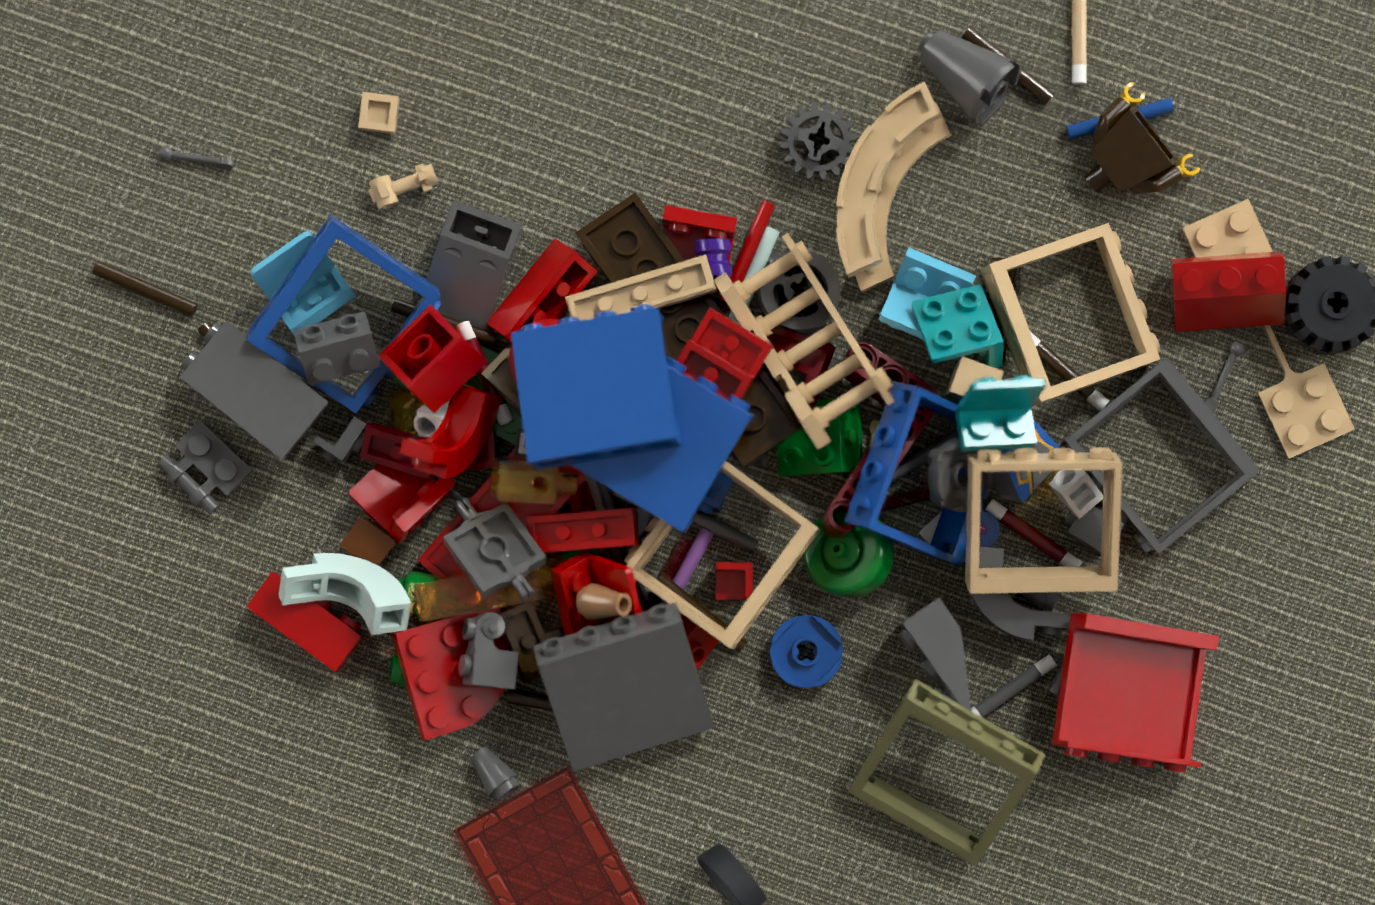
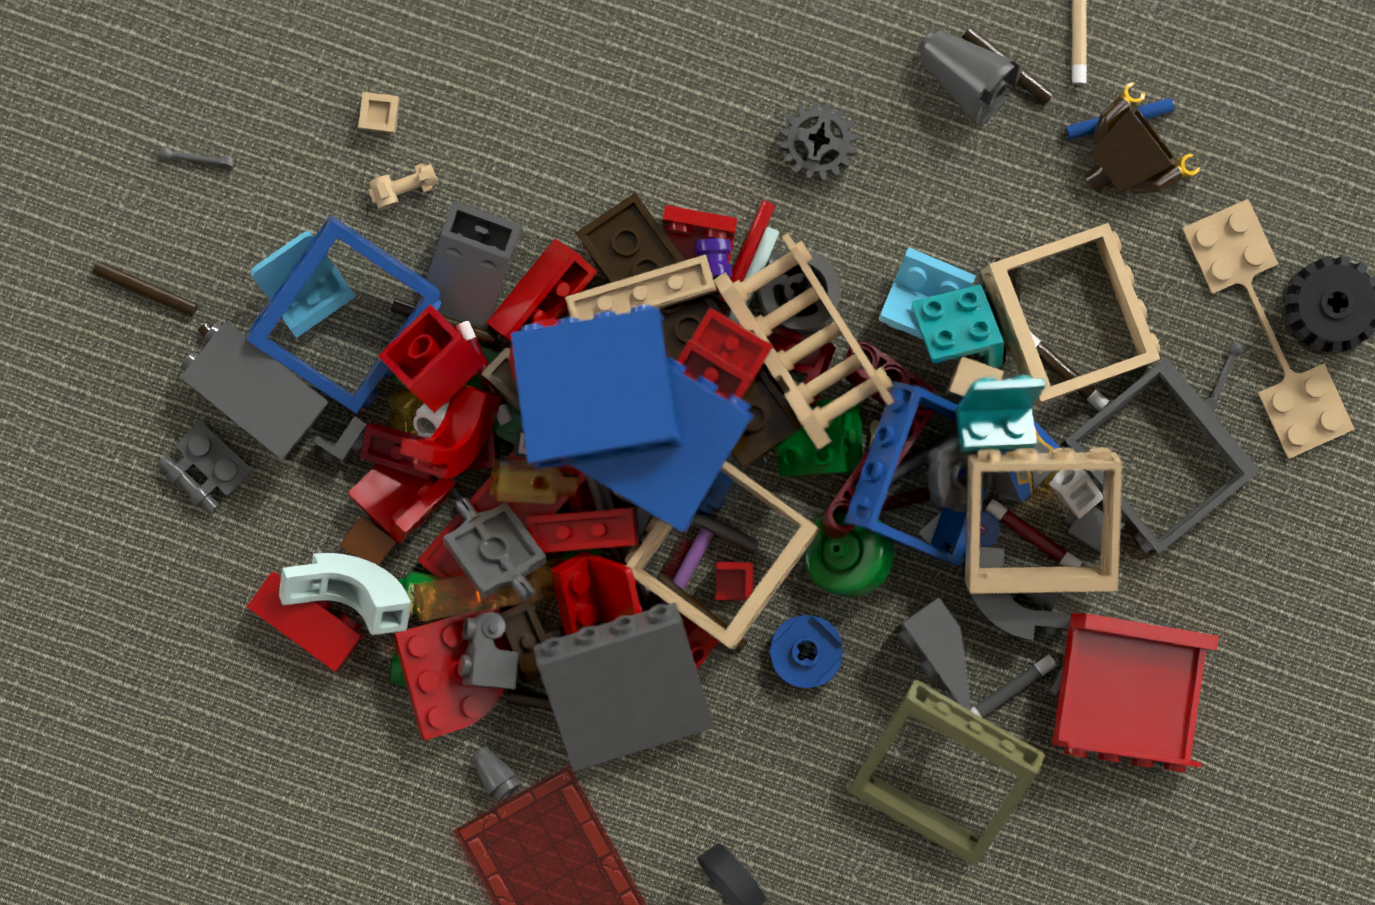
dark grey bracket [294,312,380,386] -> none
medium nougat cone [576,583,632,620] -> none
tan fence [836,81,952,292] -> none
red slope [1170,251,1286,332] -> none

